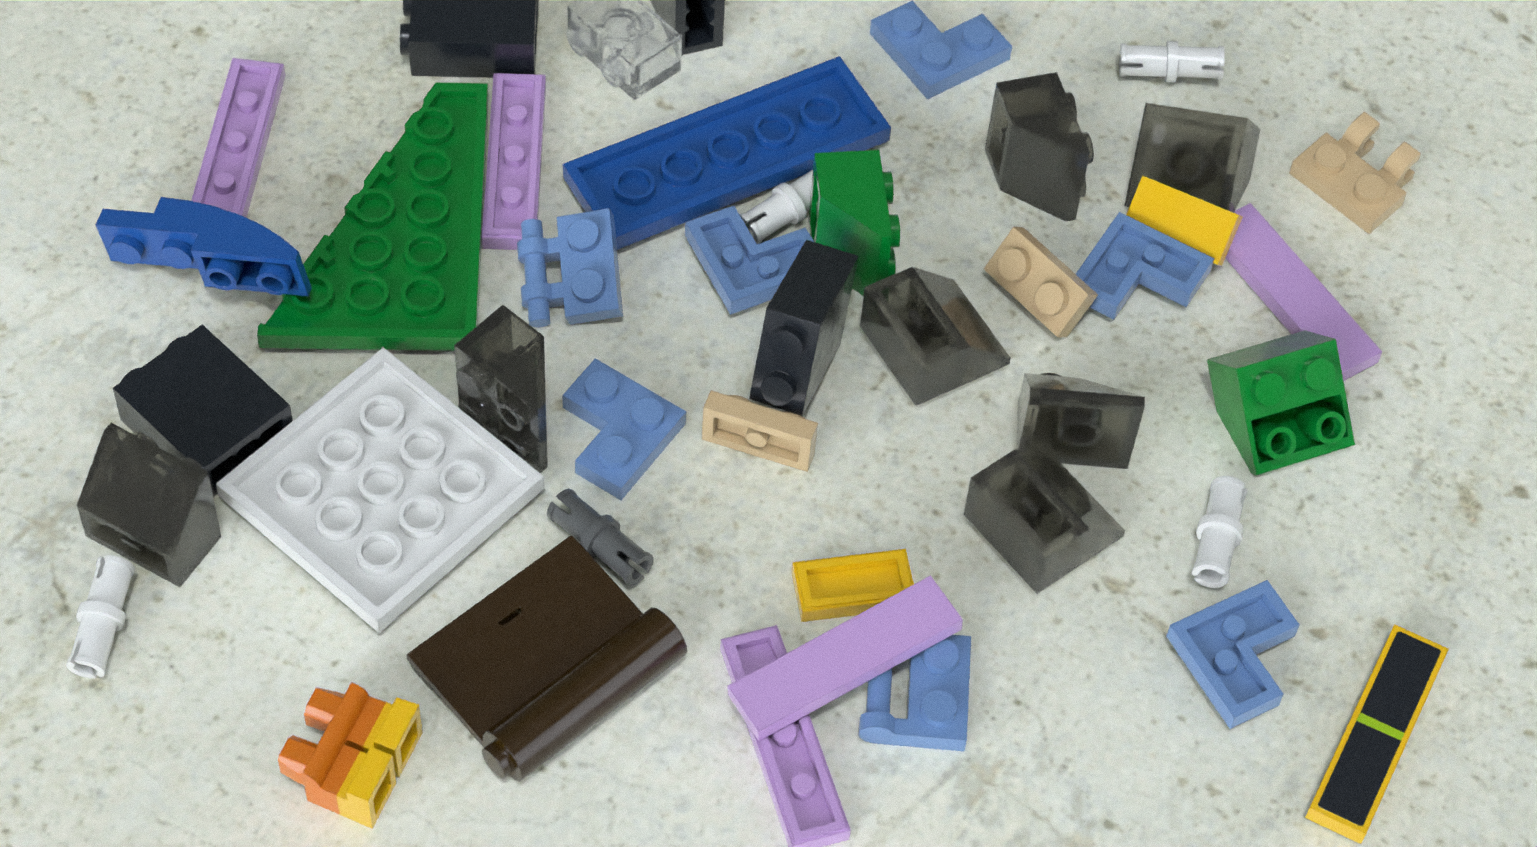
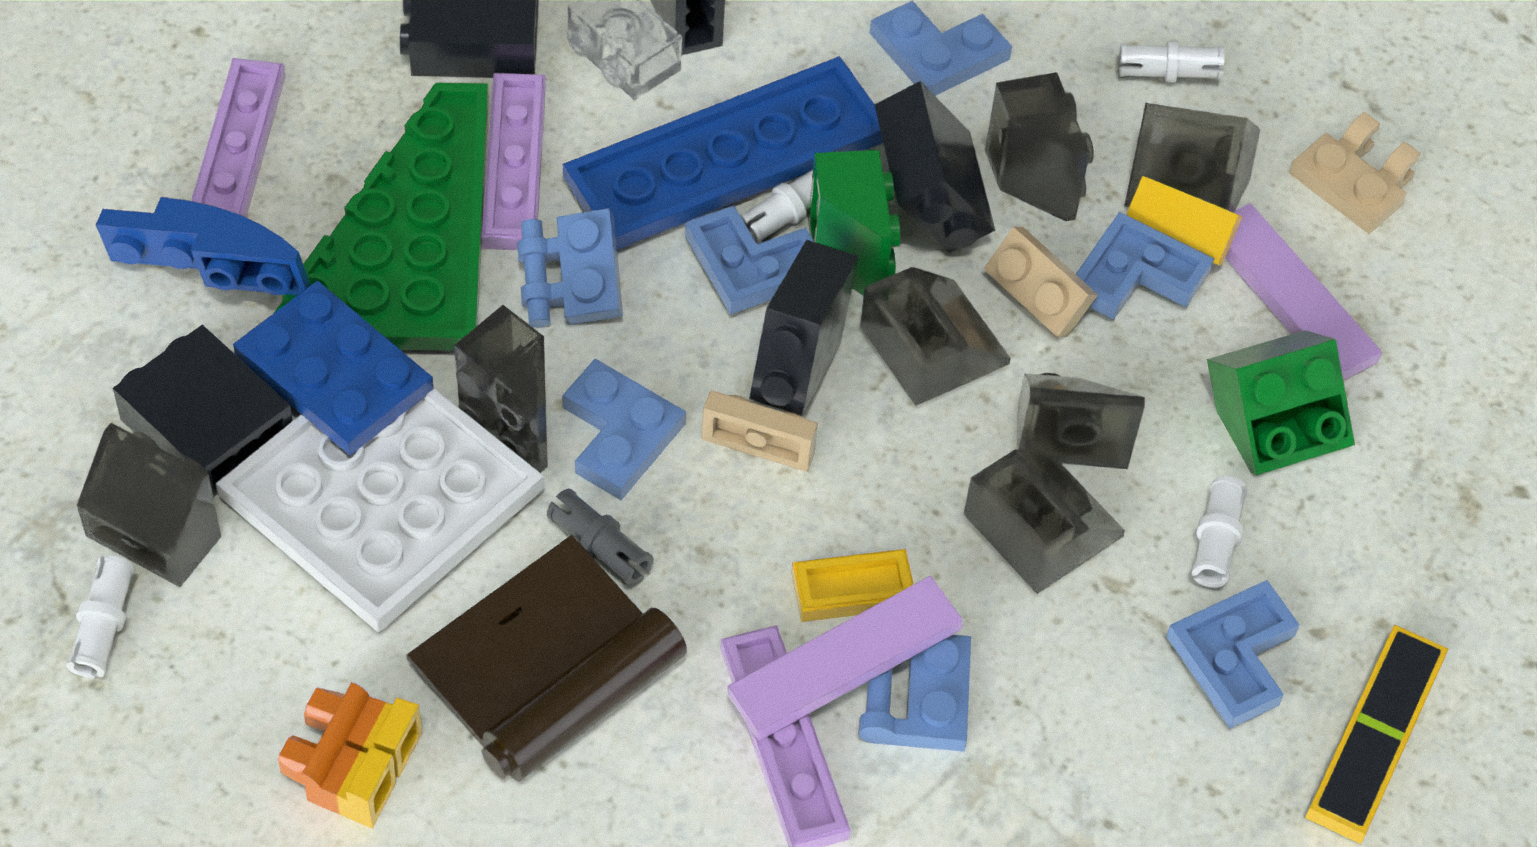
none -> blue plate [233,281,434,456]
none -> black brick [874,81,996,253]

